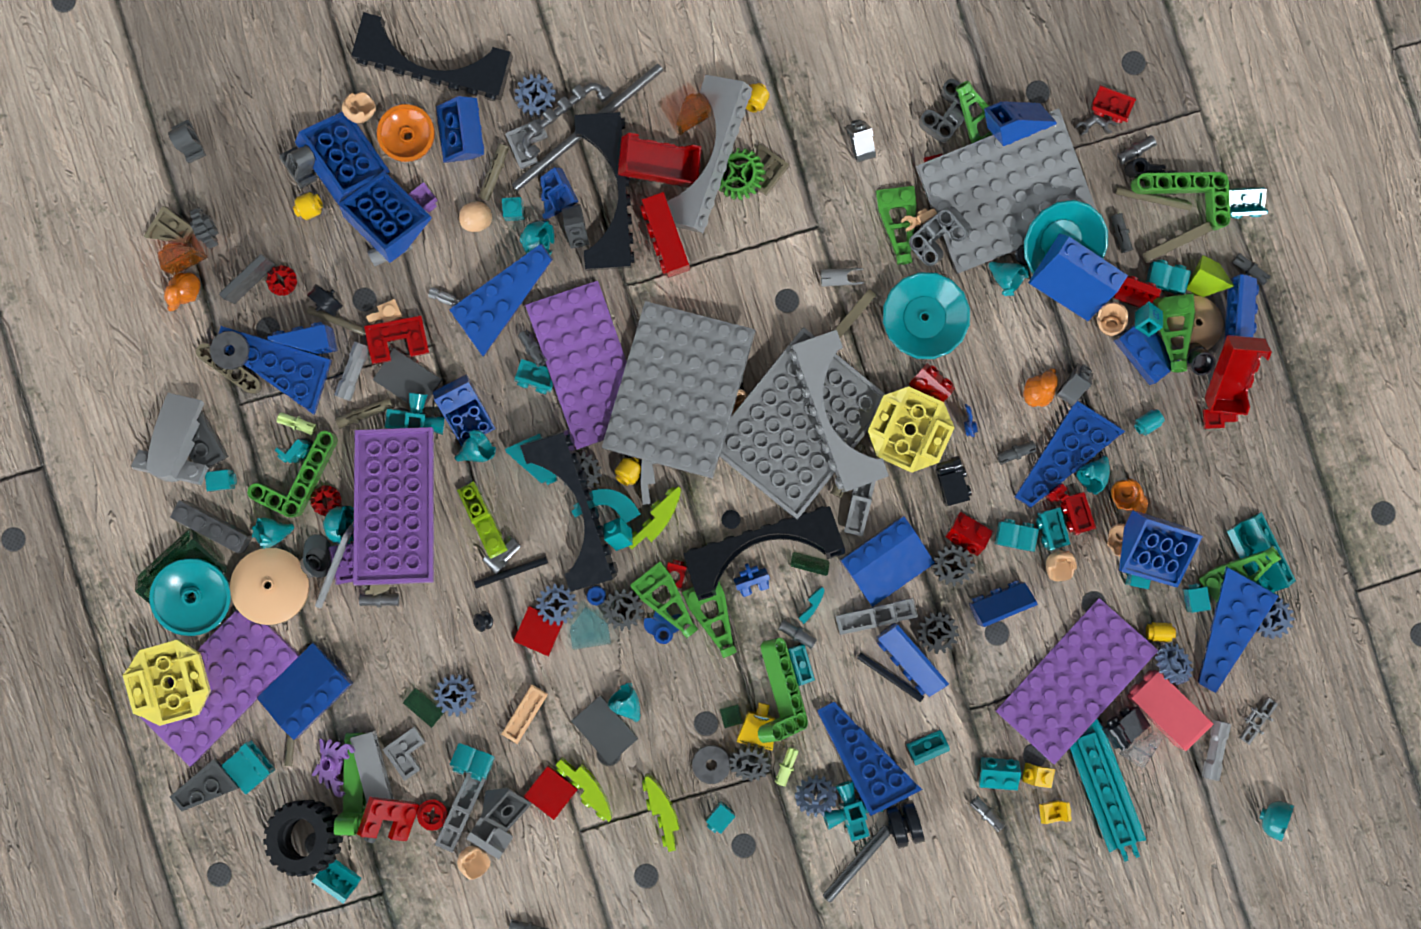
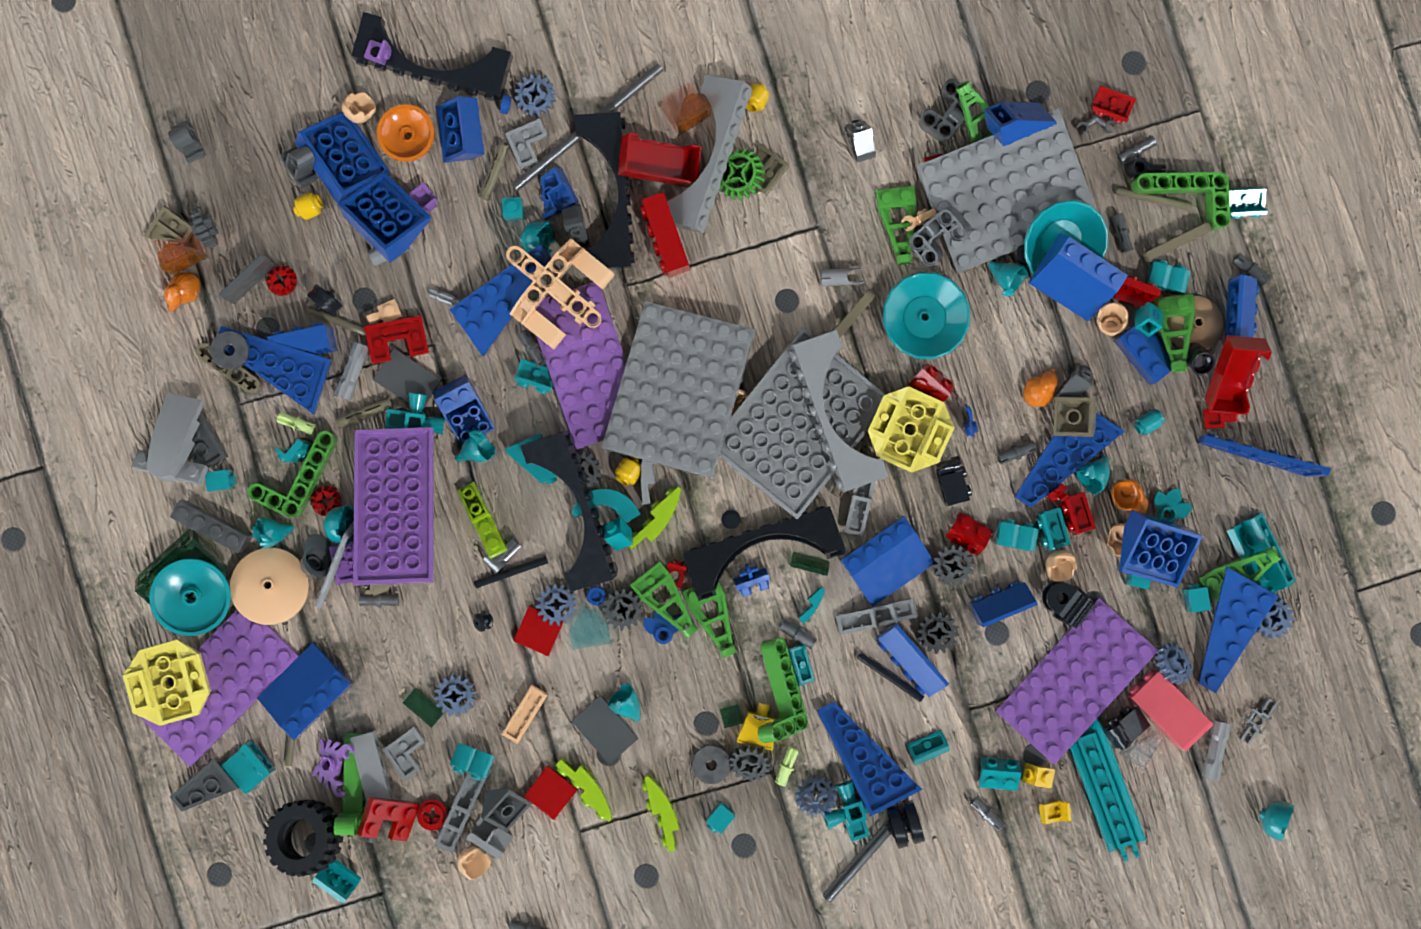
light nougat hair [459,201,492,232] -> none
flat silver bar [522,83,613,161] -> none
yellow brick [1146,622,1176,642] -> none
lime slope [1186,255,1234,297] -> none
none -> medium lavender bracket [364,40,391,65]
none -> blue tile [500,94,512,115]
none -> light nougat piece [506,239,615,349]
none -> black piece [1042,582,1095,629]
none -> dark tan slope [1053,397,1096,437]
none -> teal plate [1154,488,1192,522]
none -> blue wing [1198,433,1331,477]

